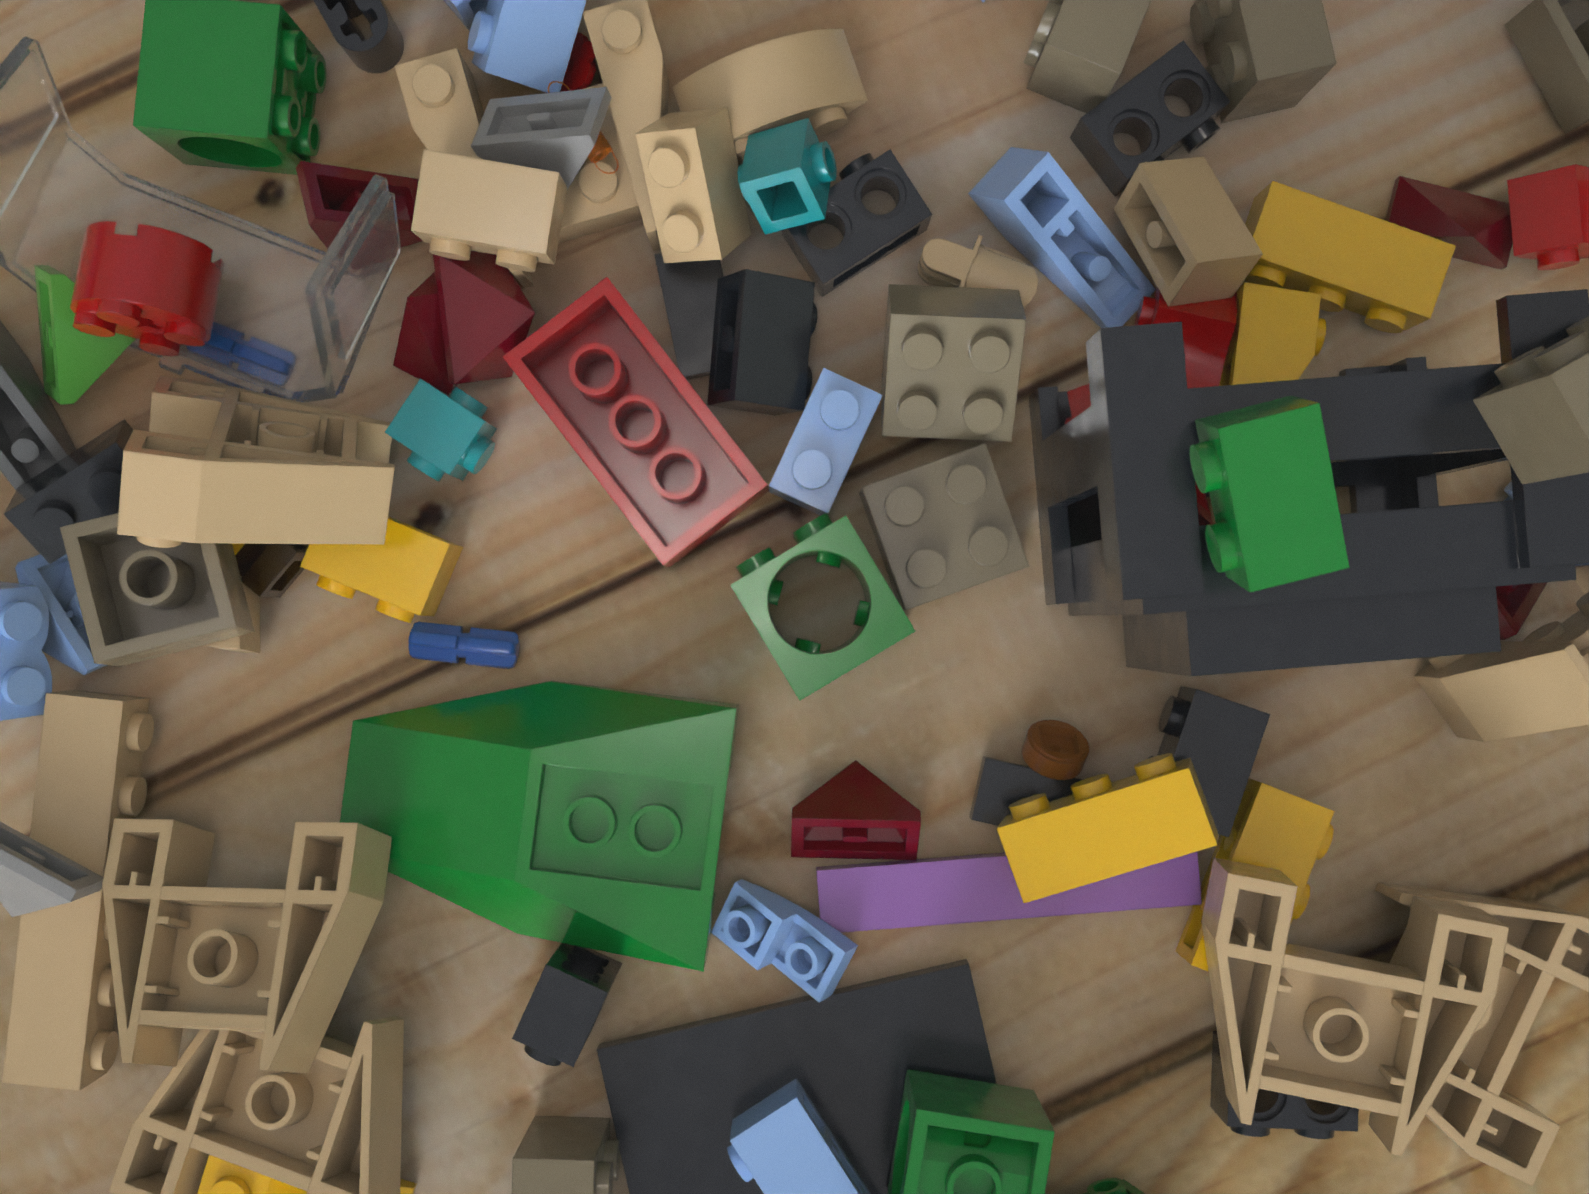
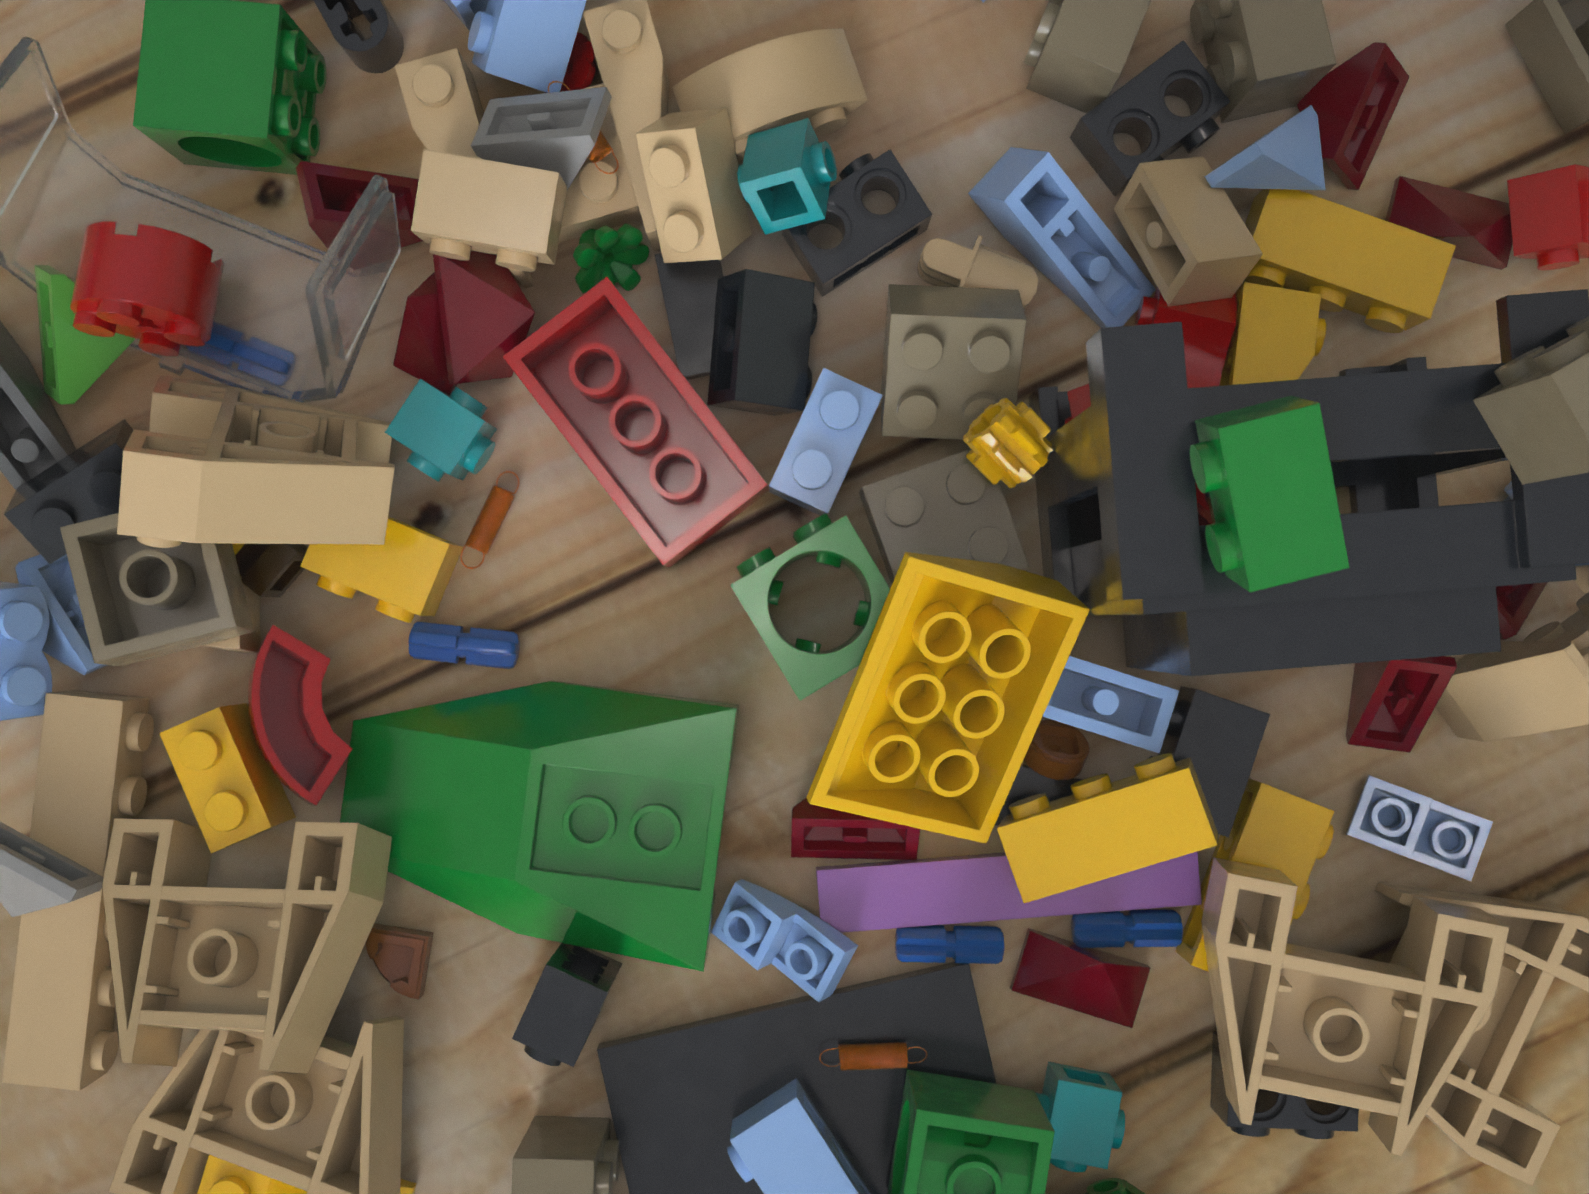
none -> yellow brick [159,703,296,854]
none -> red brick [248,625,352,806]
none -> dark orange tile [365,923,434,1000]
none -> orange piece [460,471,519,569]
none -> green plant [573,223,649,294]
none -> yellow slope [806,552,1090,844]
none -> orange piece [819,1042,928,1070]
none -> blue piece [895,925,1005,964]
none -> yellow gear [963,398,1053,488]
none -> dark red slope [1010,928,1151,1028]
none -> teal brick [1035,1061,1125,1172]
none -> light blue brick [1043,656,1179,754]
none -> blue piece [1071,910,1183,948]
none -> light blue slope [1204,105,1326,190]
none -> dark red slope [1297,42,1409,190]
none -> dark red slope [1346,656,1457,753]
none -> light blue slope [1346,775,1493,881]

